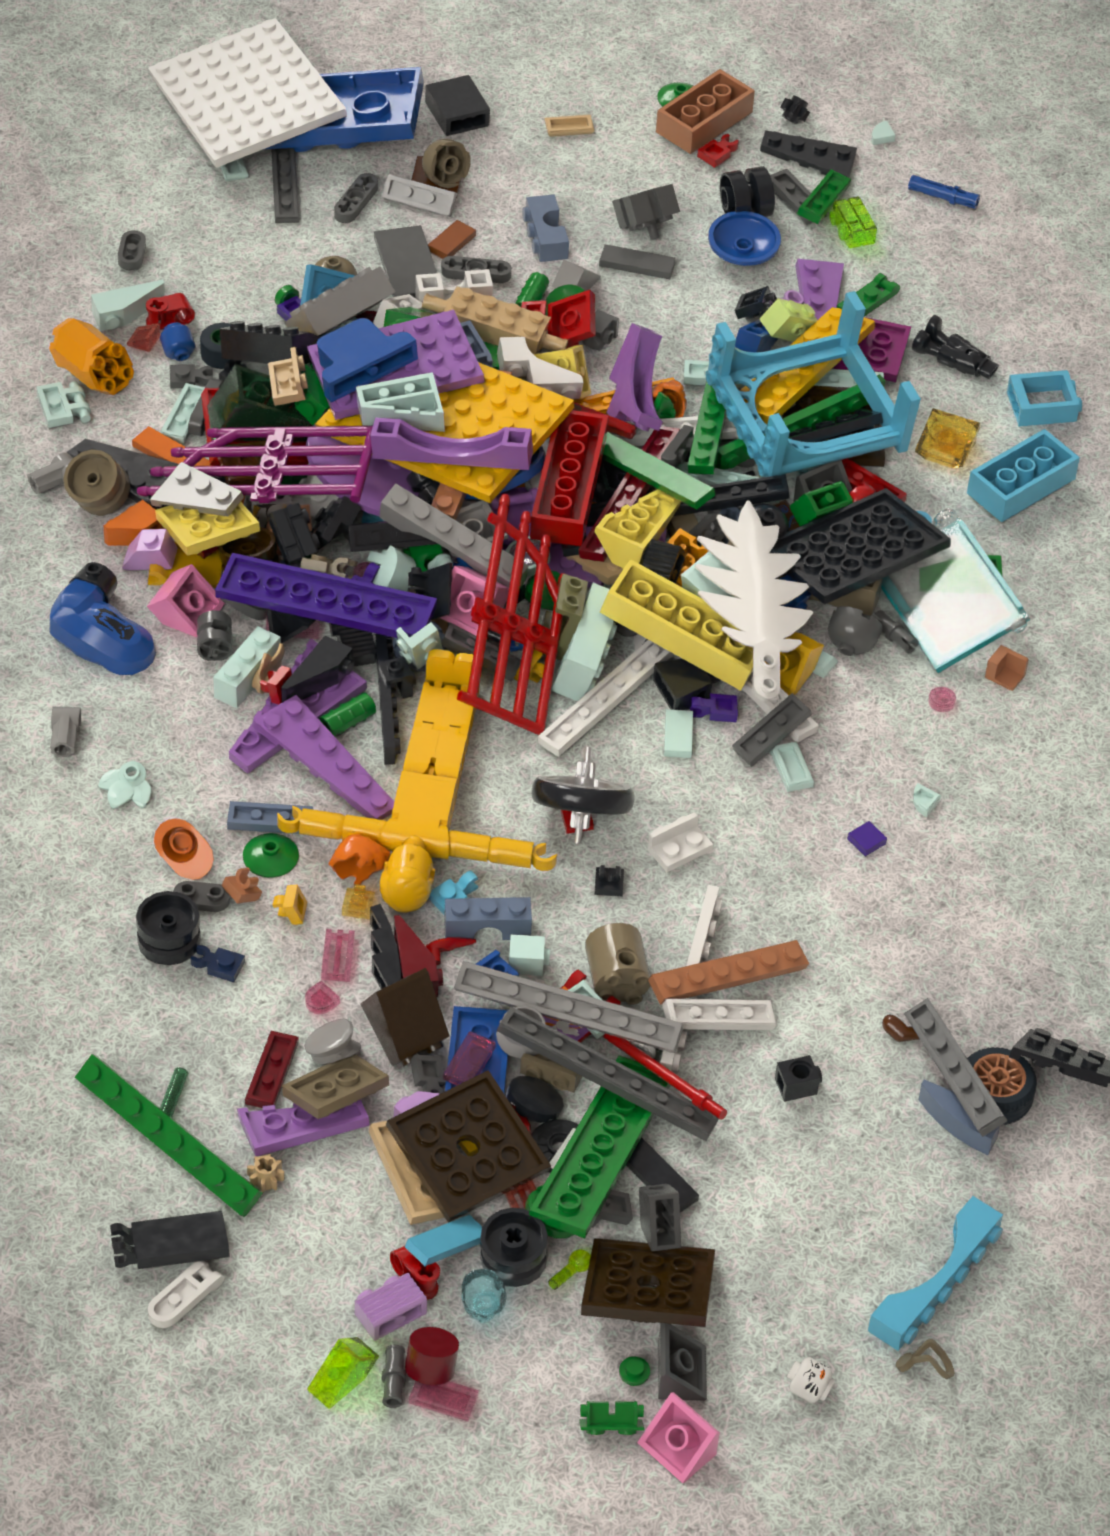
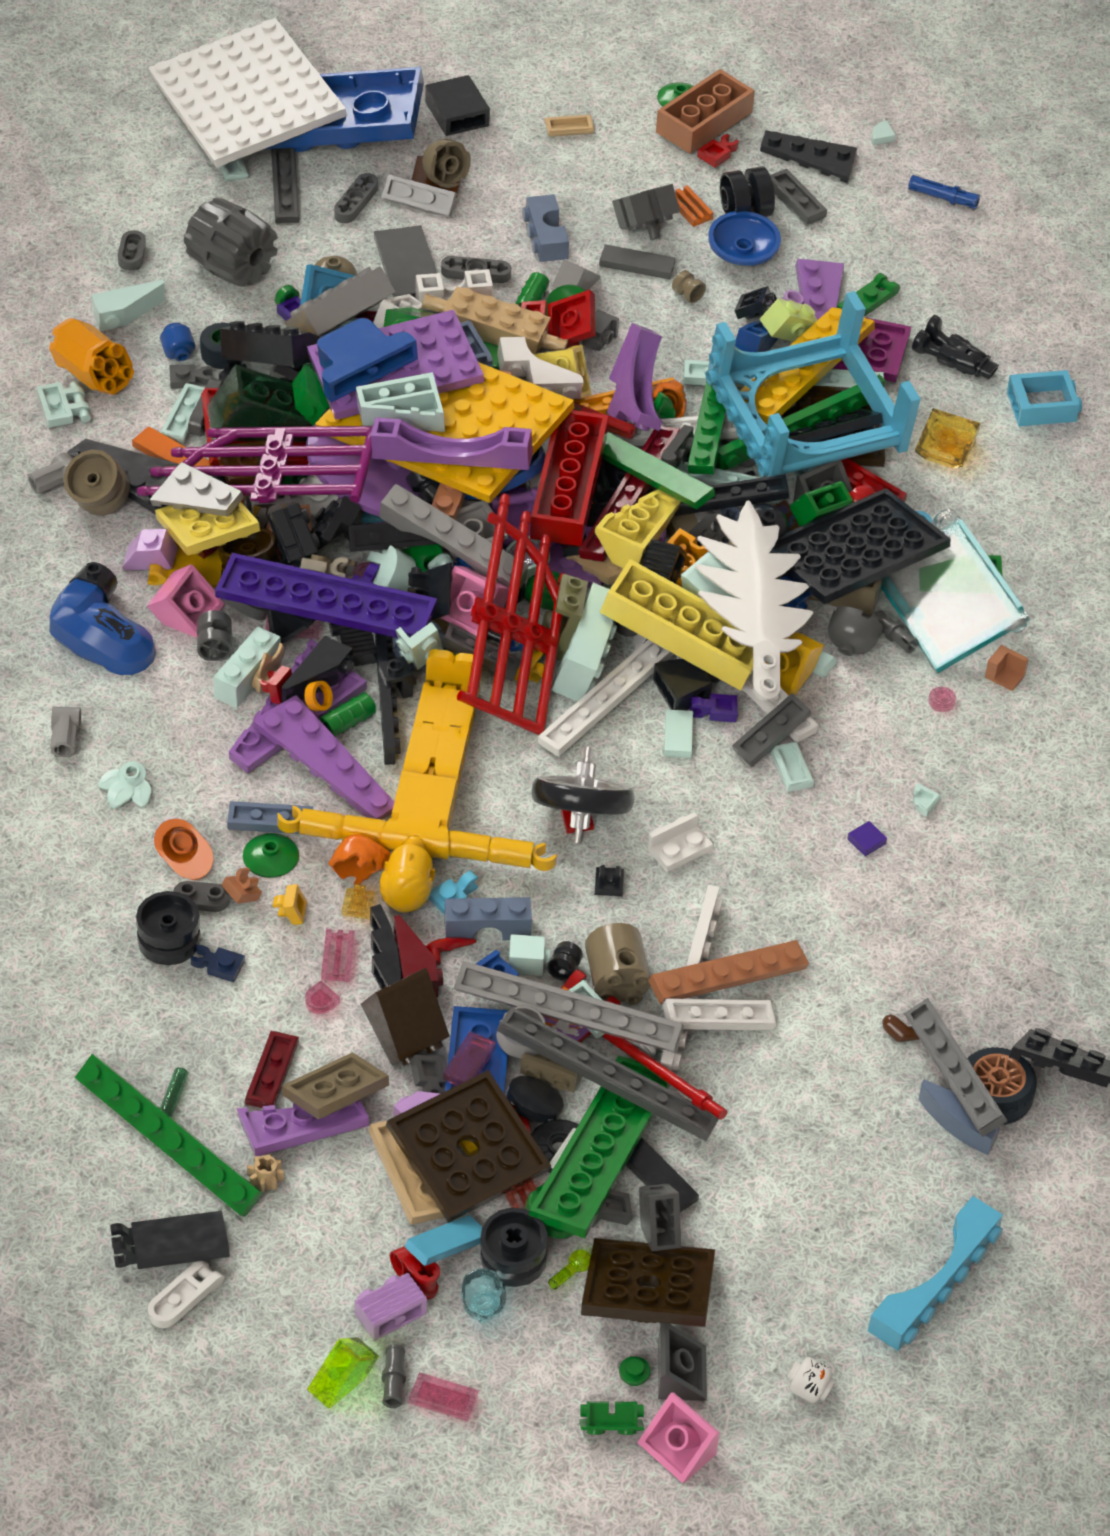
orange slope [103,500,164,546] -> none
clear red slope [127,324,160,352] -> none
red piece [146,293,195,331] -> none
tan bracket [268,347,308,406] -> none
light grey piece [304,1018,361,1064] -> none
dark red piece [405,1327,459,1385] -> none
dark orange tile [428,220,476,259] -> none
black brick [775,1055,822,1102] -> none
black gear [780,95,810,124] -> none
green tile [797,170,851,224] -> none
clear neon green brick [830,196,877,249] -> none
dark tan piece [896,1339,955,1379] -> none
medium azure brick [967,429,1080,522] -> none
none -> dark grey wheel [183,198,278,287]
none -> light orange piece [304,681,333,712]
none -> black wheel [547,941,583,981]
none -> dark tan wheel [672,270,706,304]
none -> orange tile [675,185,714,227]

